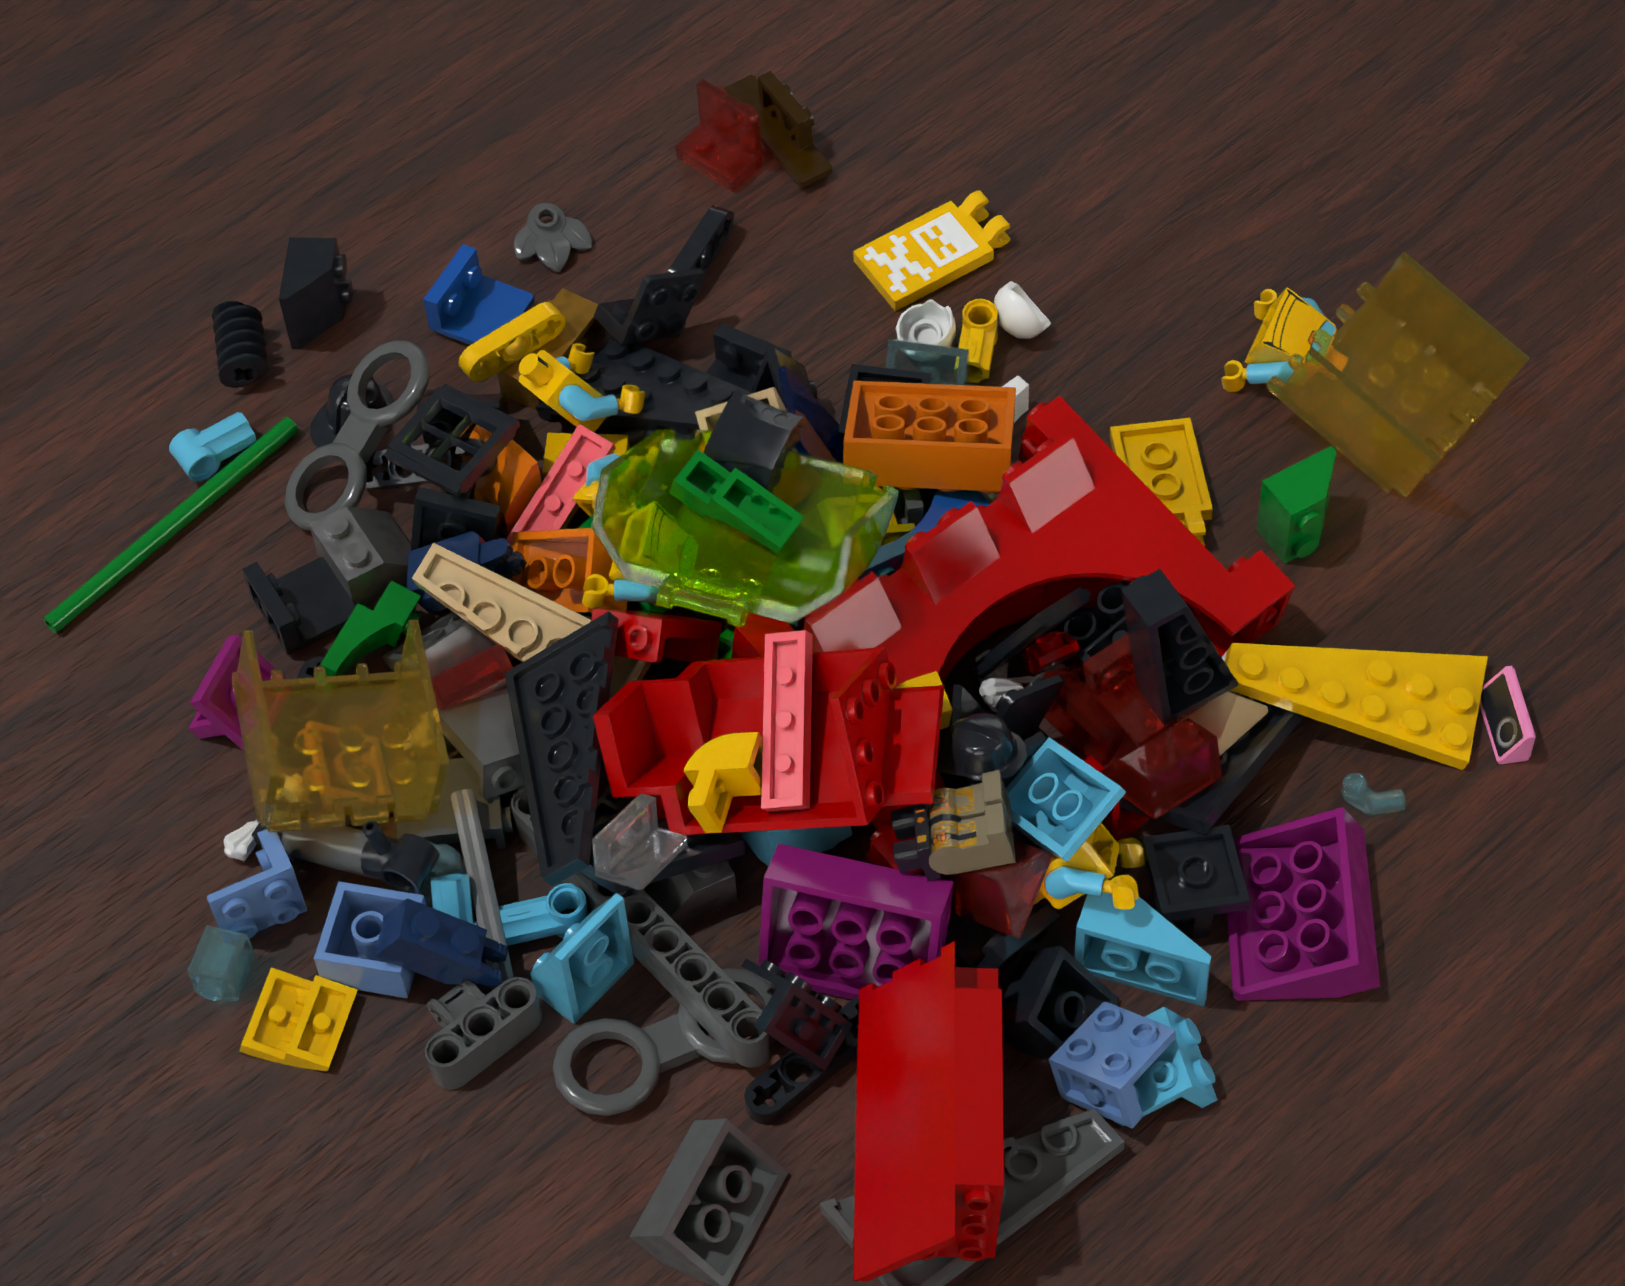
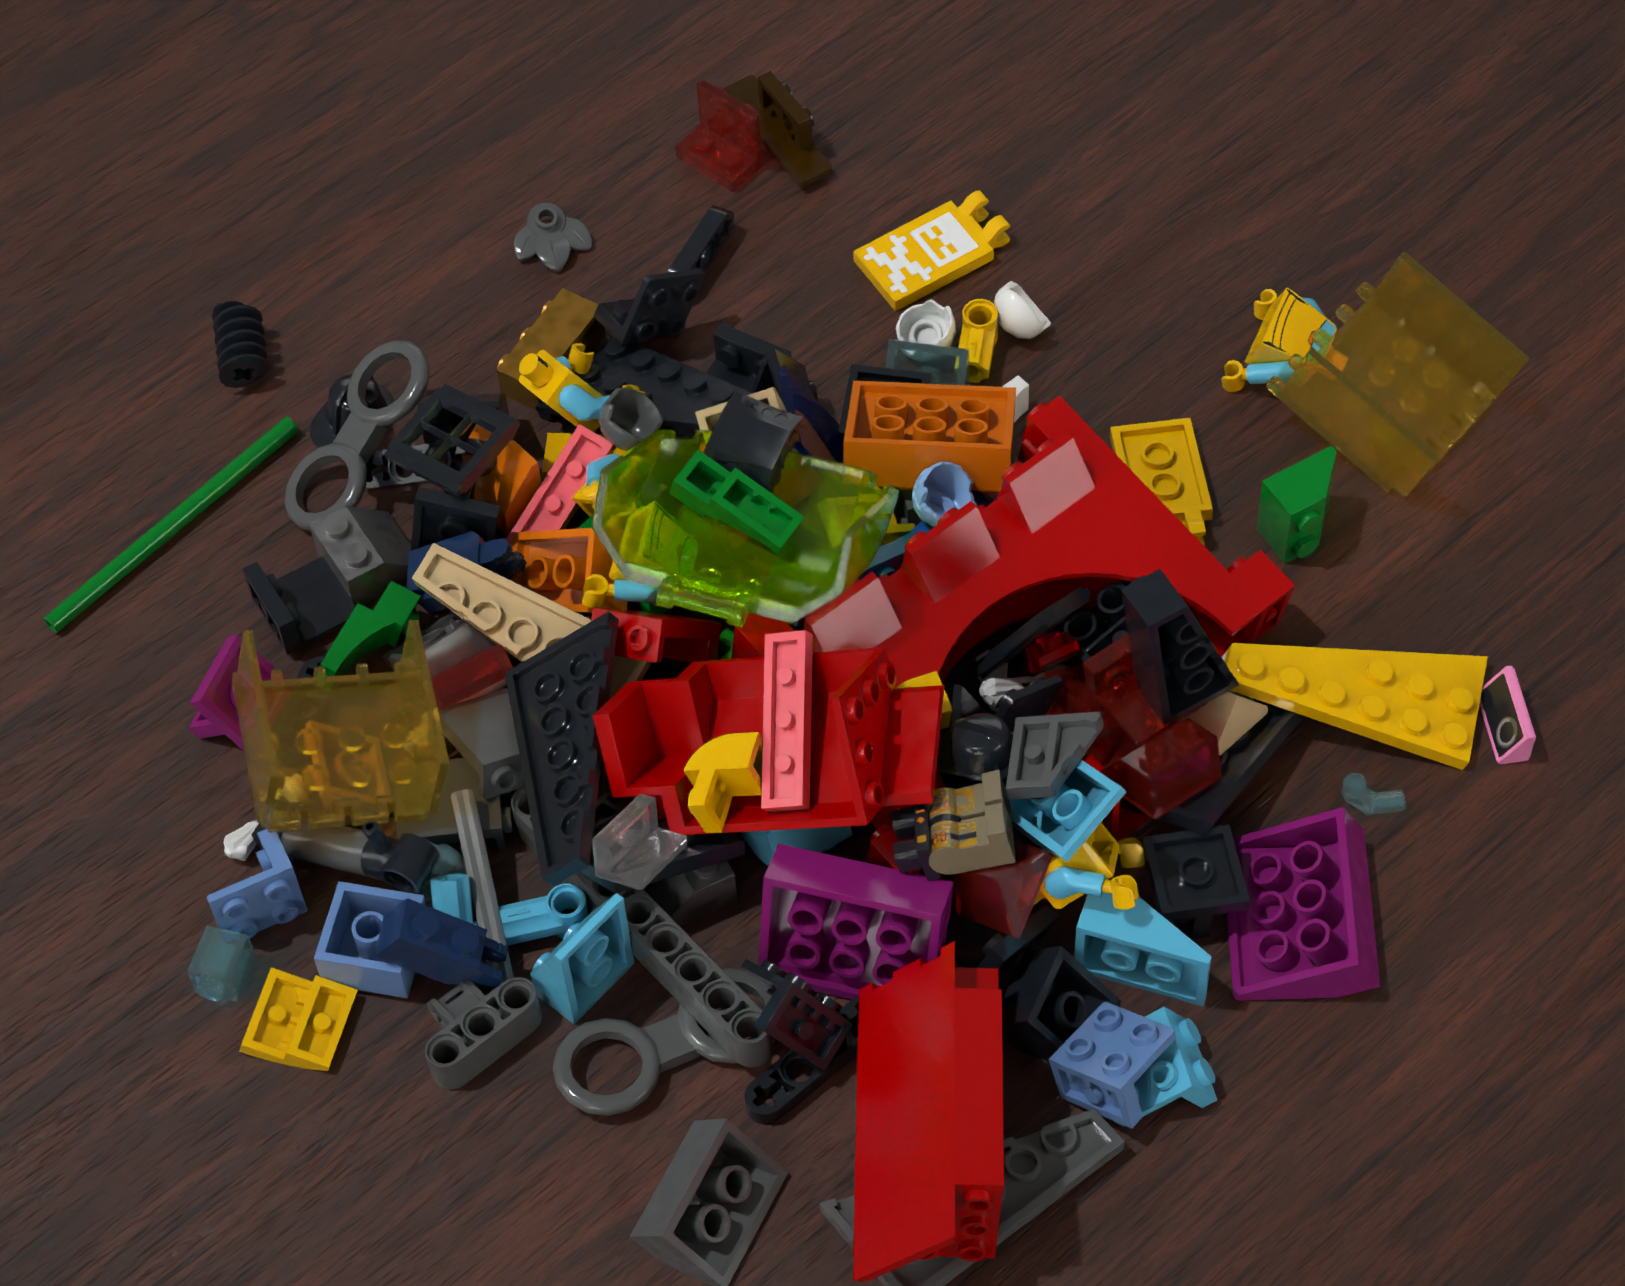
medium azure piece [169,412,257,482] -> none
black slope [279,237,353,349] -> none
blue bracket [423,244,535,345] -> none
yellow beam [458,302,566,382] -> none
none -> dark grey hair [599,388,663,452]
none -> light blue hair [912,461,977,527]
none -> dark grey wing [1006,712,1104,800]

